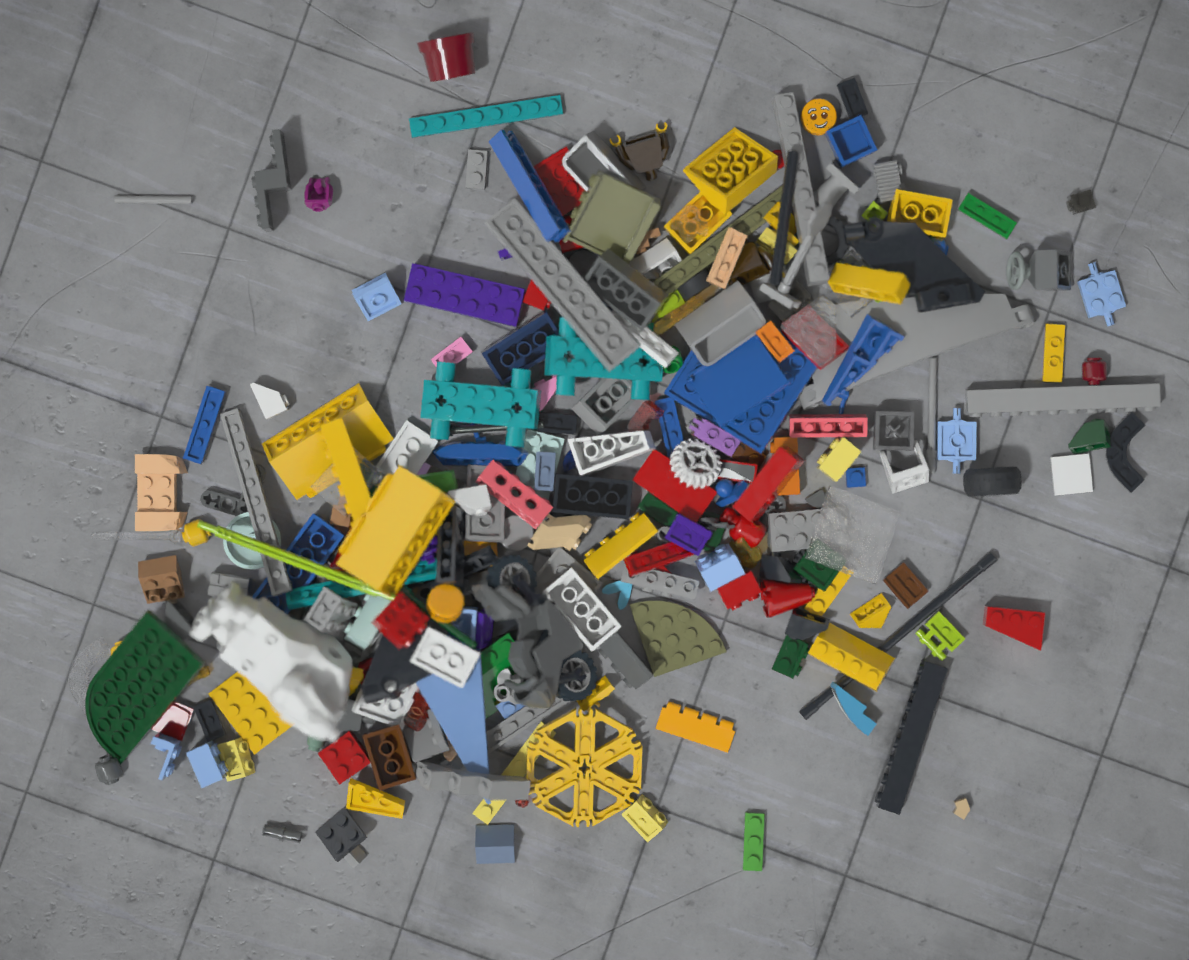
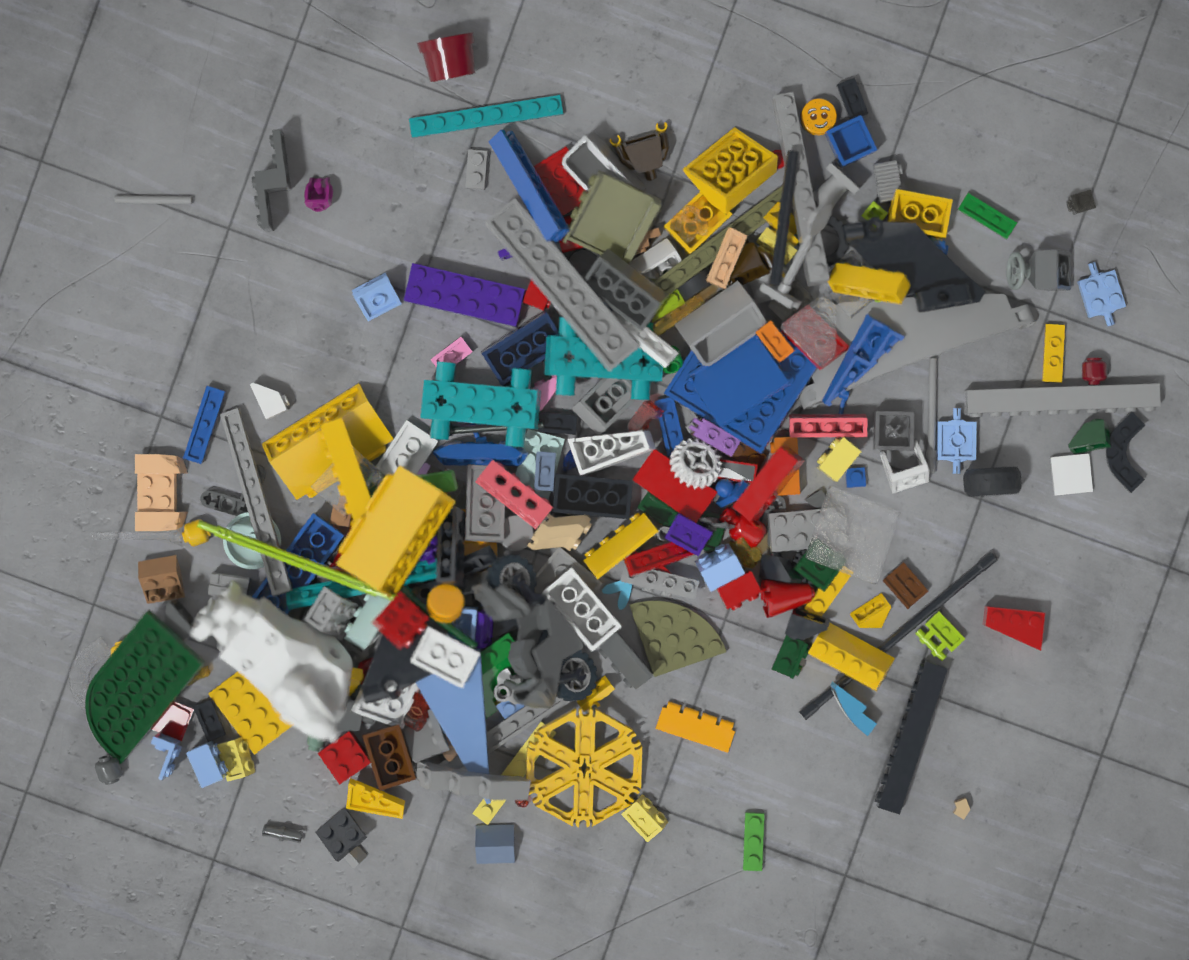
white slope [447,484,491,516] -> none

